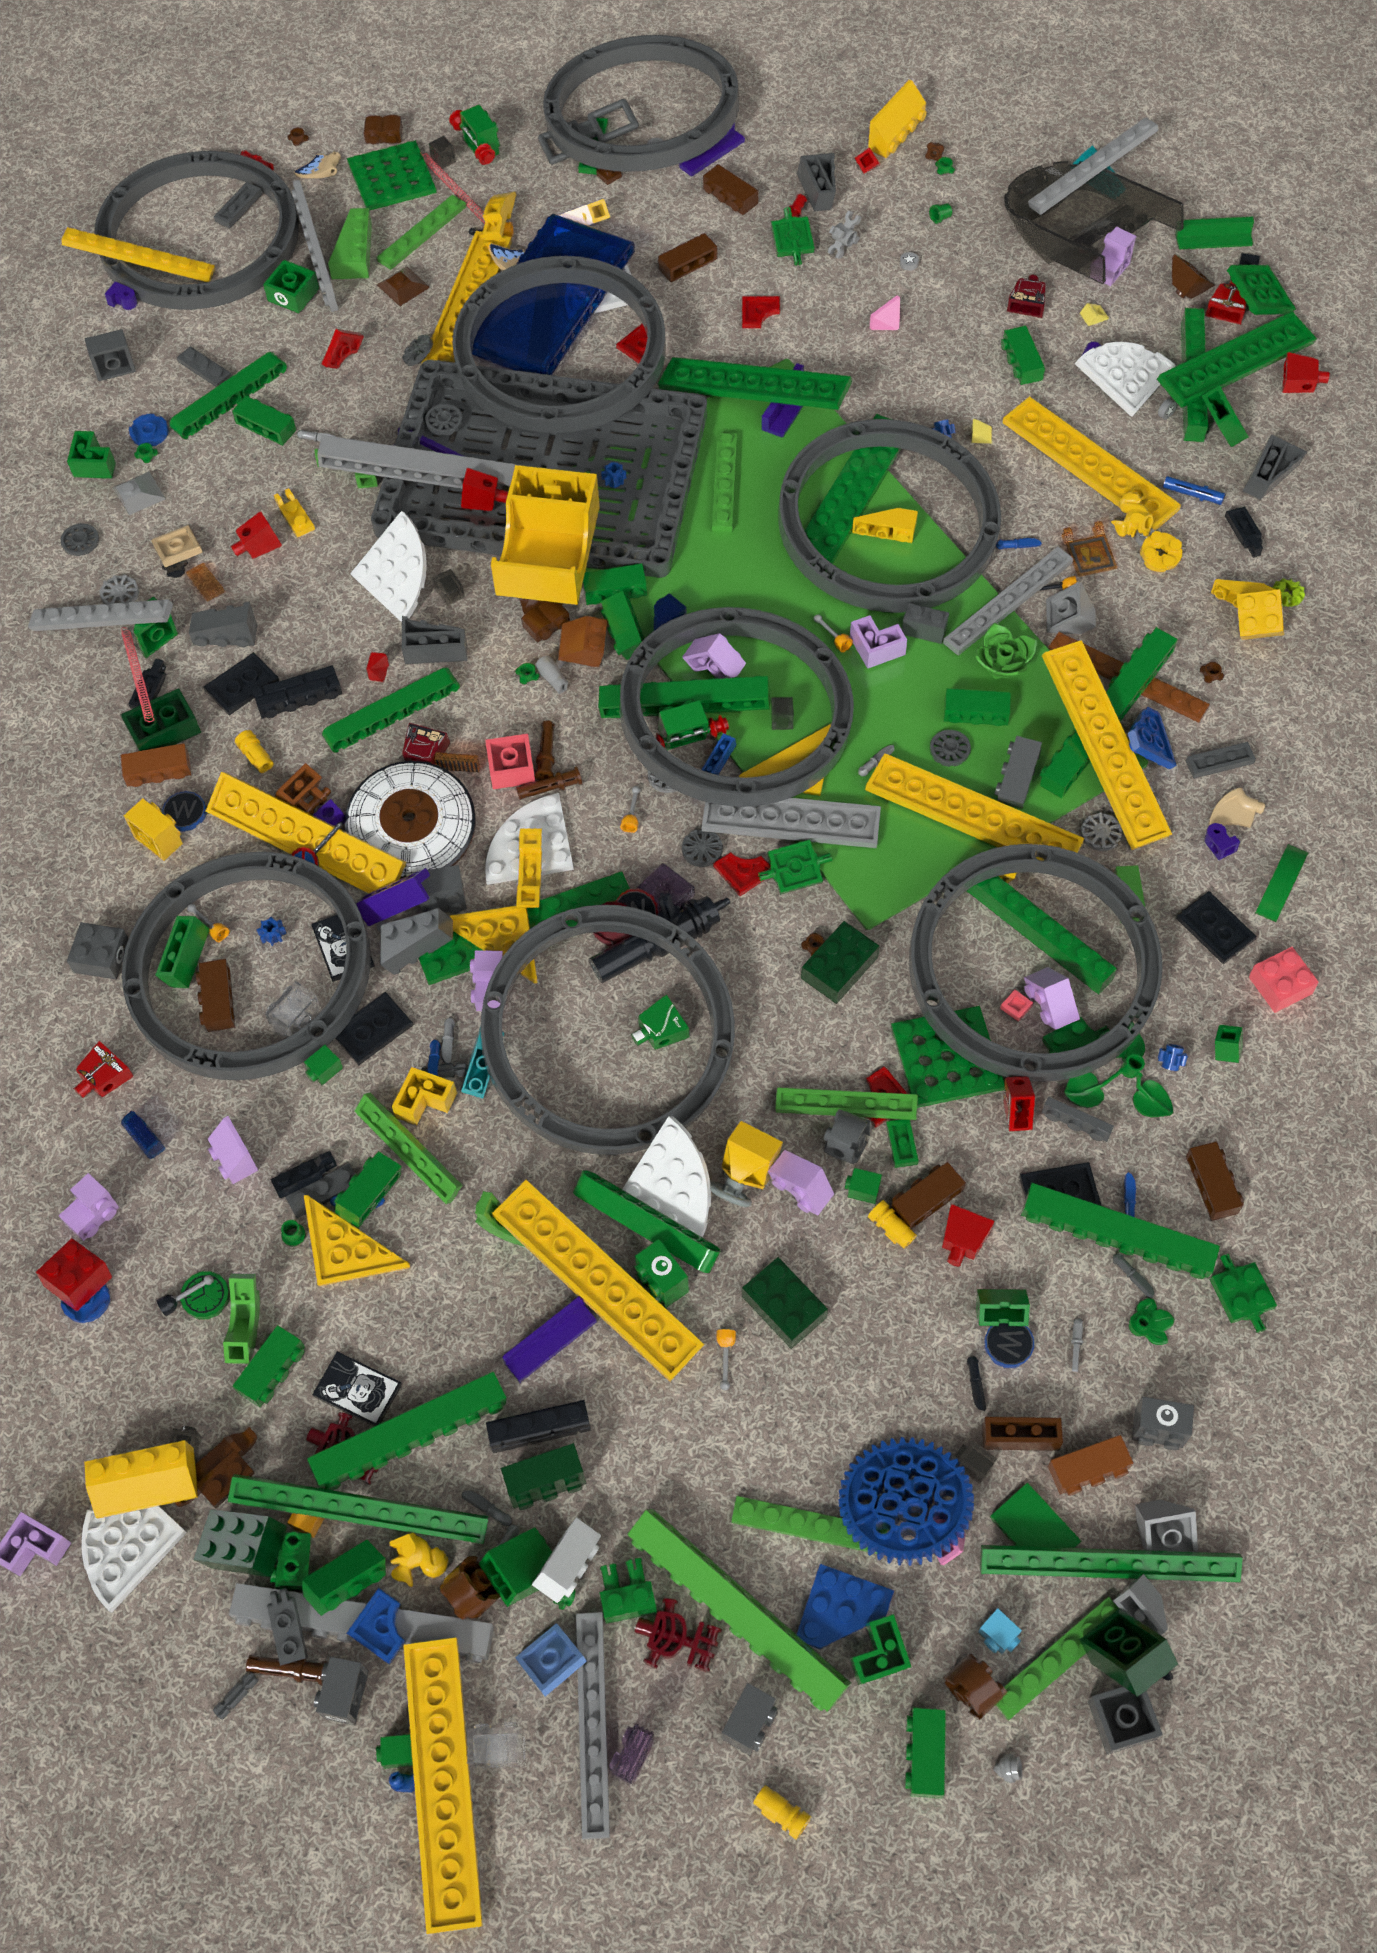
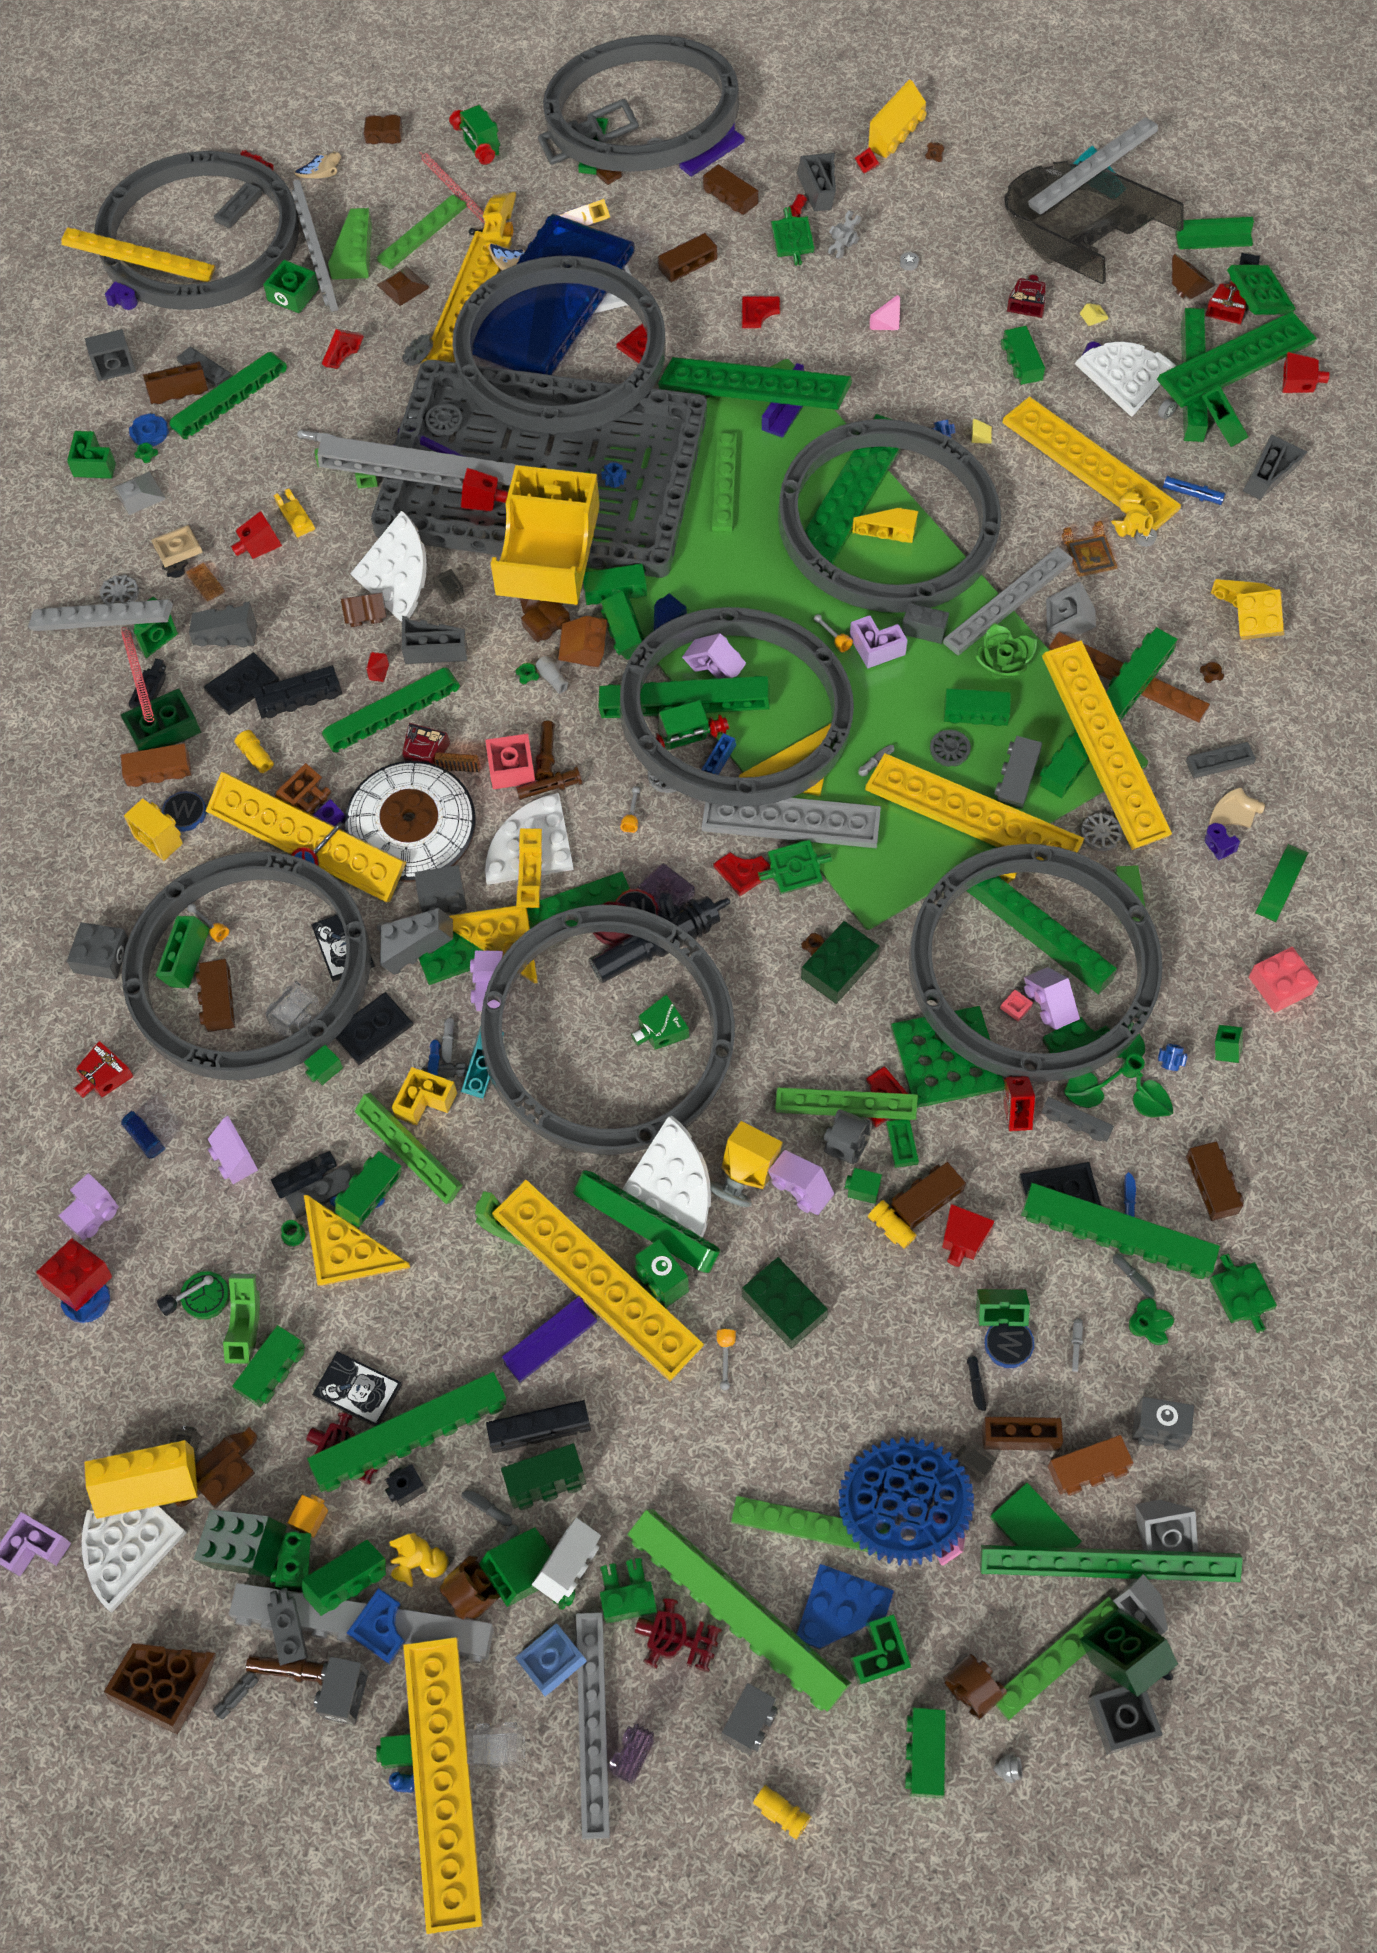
dark grey wheel [61,523,99,556] -> none
green plate [228,1474,489,1544] -> none
green brick [232,396,296,446] -> none
blue gear [257,917,287,946] -> none
reddish brown plate [287,127,309,146] -> none
green piece [347,140,437,211] -> none
dark purple panel [356,868,430,926] -> none
clear smoke brick [429,136,456,169] -> none
dark grey wheel [682,829,723,867] -> none
clear smoke brick [771,697,794,730] -> none
green piece [929,203,952,224] -> none
green plate [935,157,955,175] -> none
medium azure brick [978,1608,1022,1654] -> none
blue piece [996,538,1042,550] -> none
hinge [1039,576,1077,591] -> none
lavender brick [1091,226,1136,286] -> none
blue plate [1128,707,1177,769] -> none
yellow plate [1140,531,1182,572] -> none
black tile [1176,891,1257,964] -> none
black hinge [1225,506,1263,558] -> none
lime gear [1272,578,1305,607] -> none
none -> reddish brown wedge [103,1643,216,1735]
none -> reddish brown brick [143,362,208,404]
none -> reddish brown brick [341,592,387,627]
none -> black brick [384,1464,427,1507]

